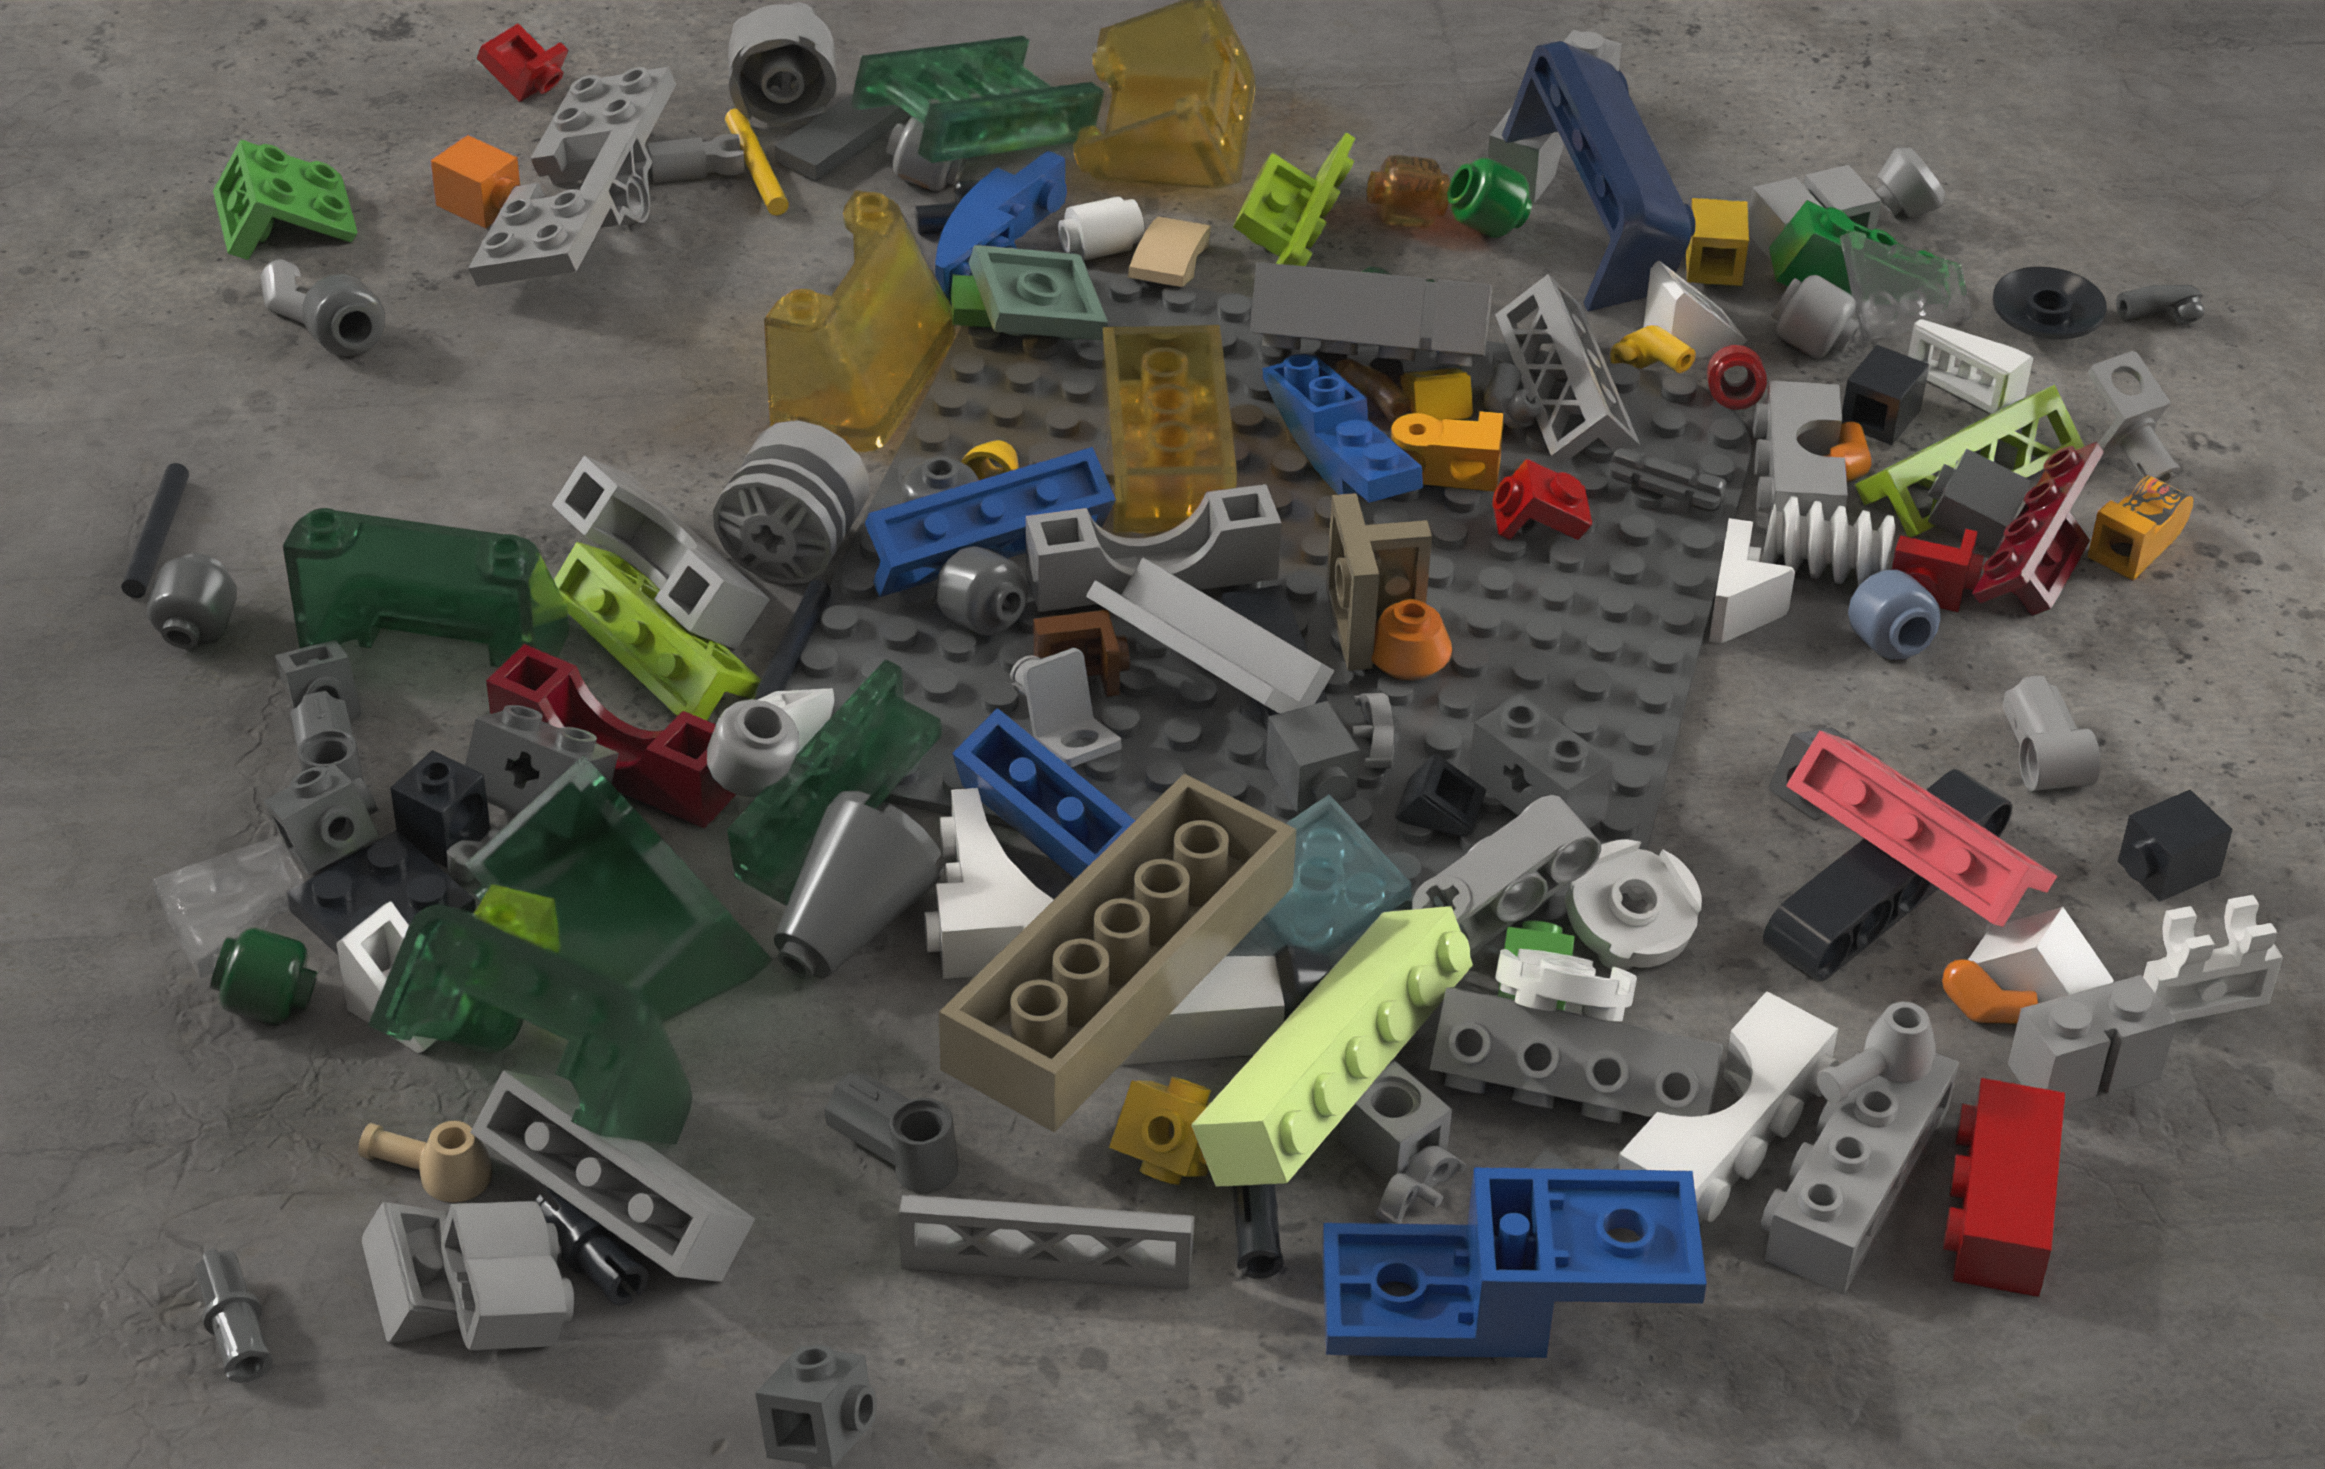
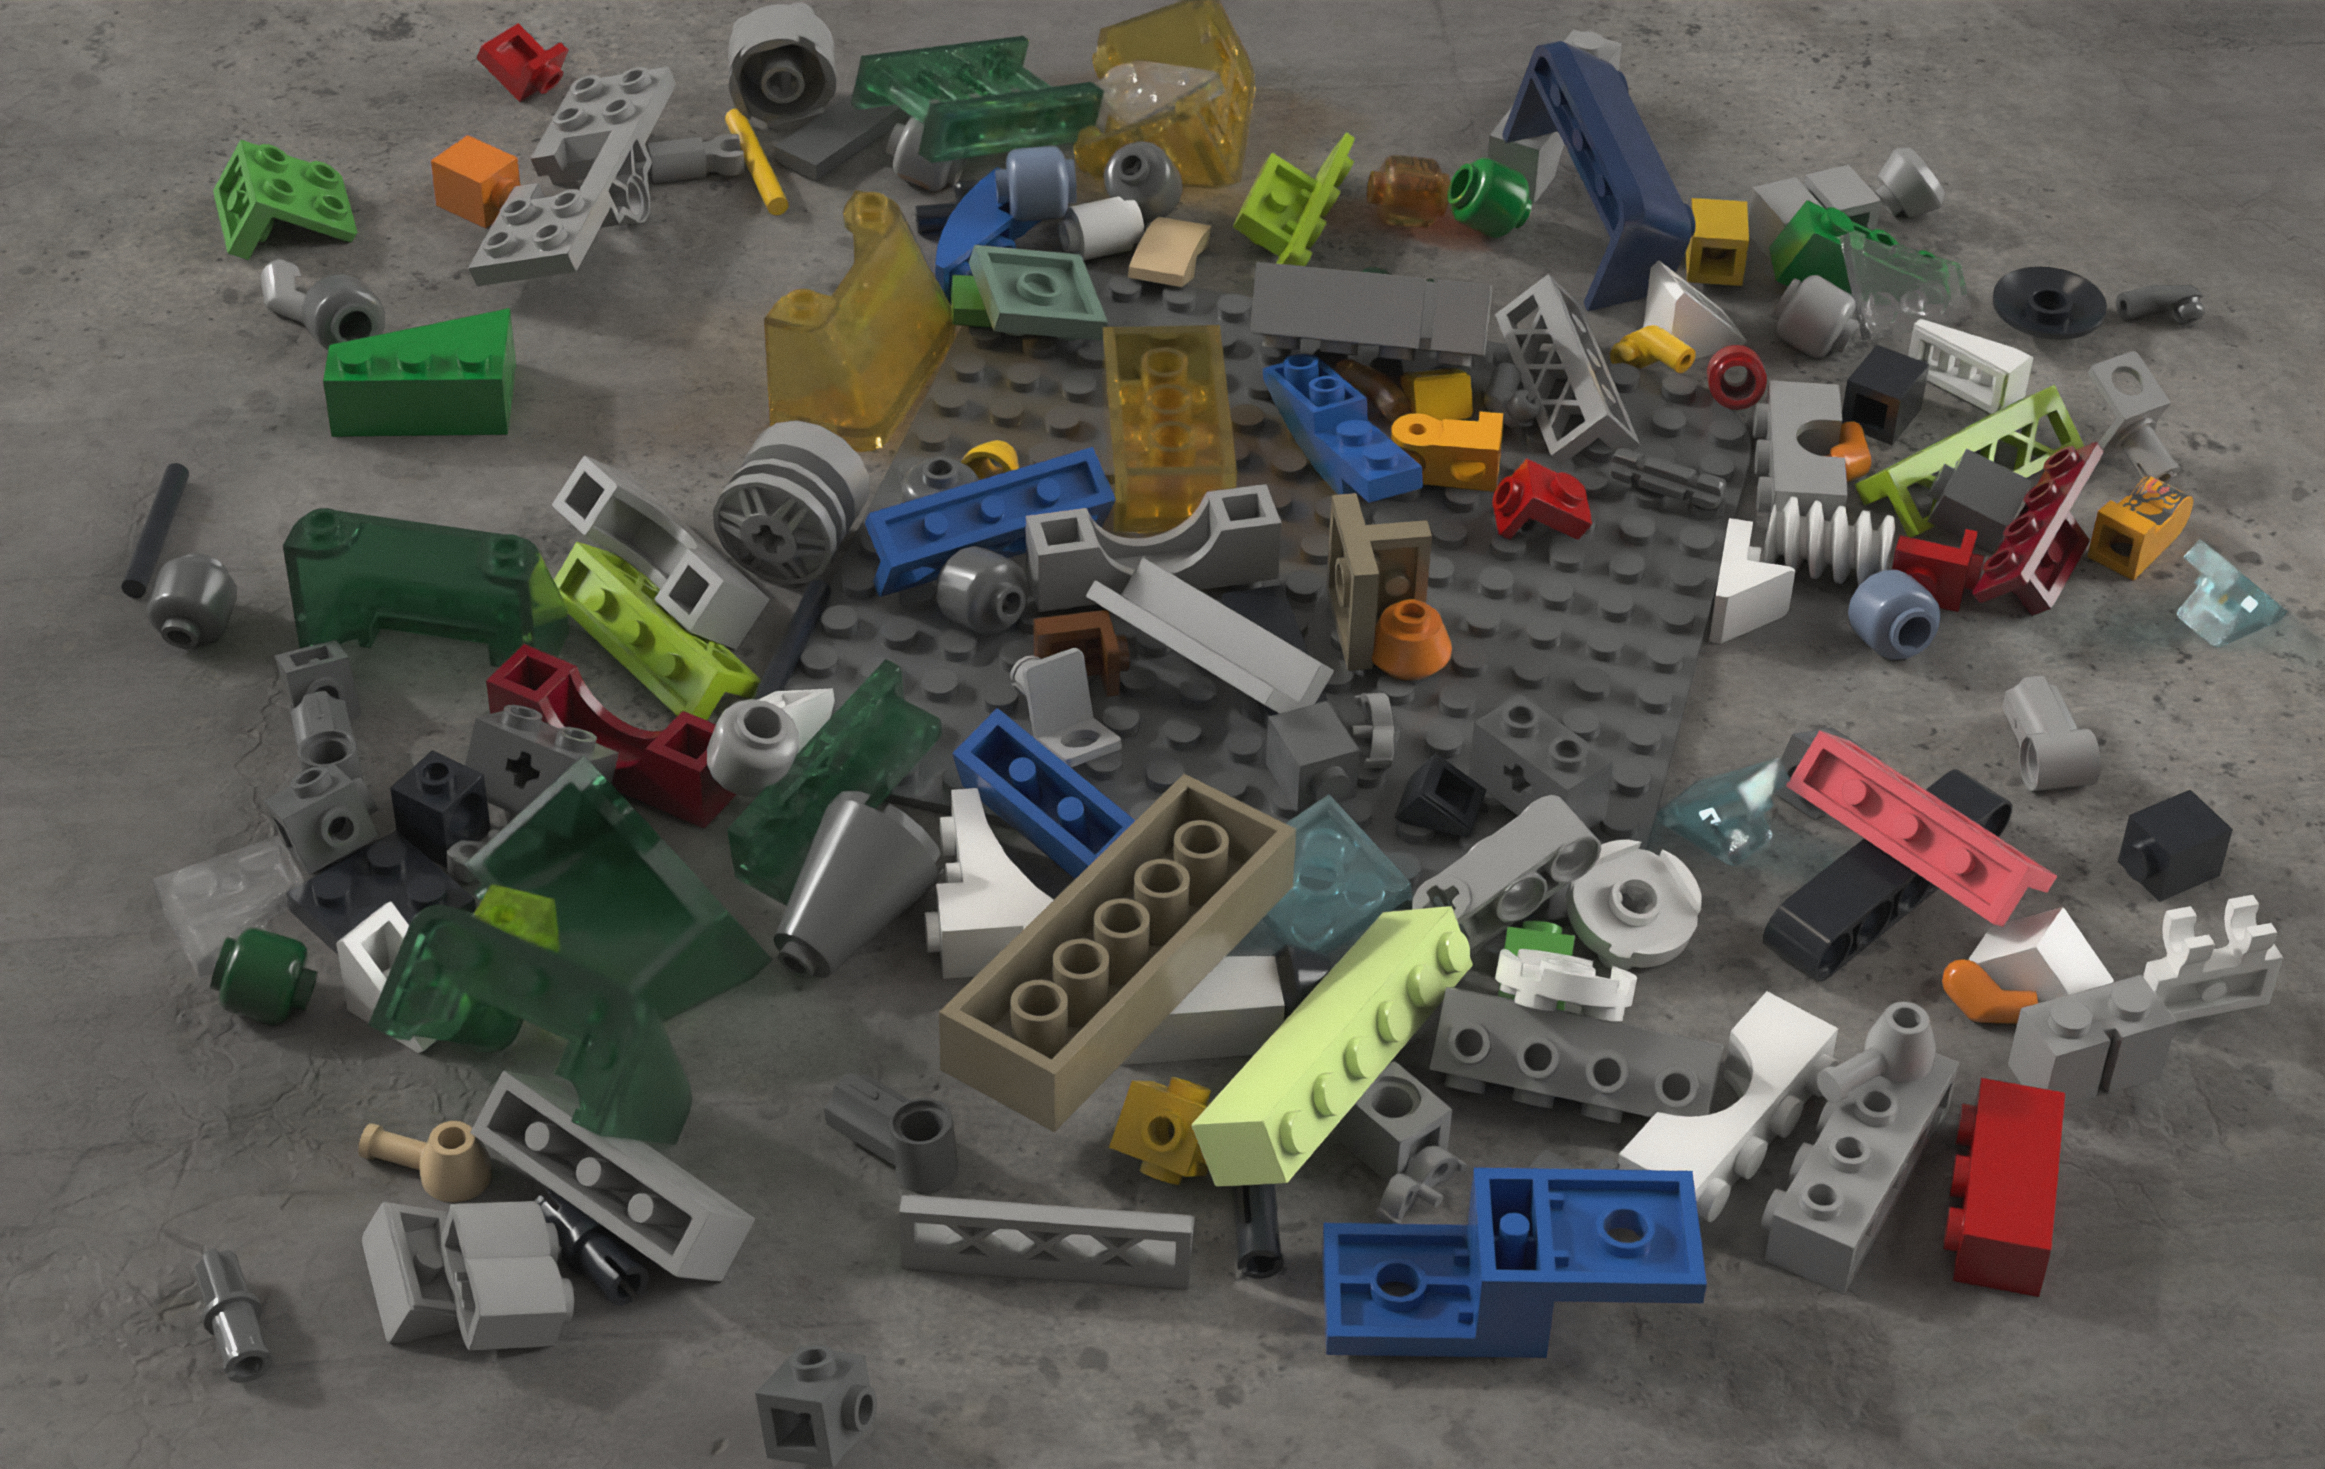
none -> green wedge [323,308,516,437]
none -> sand blue head [995,146,1077,222]
none -> clear wing [1091,60,1226,142]
none -> dark grey head [1104,141,1183,223]
none -> clear light blue slope [1656,758,1791,866]
none -> clear light blue slope [2177,539,2288,647]

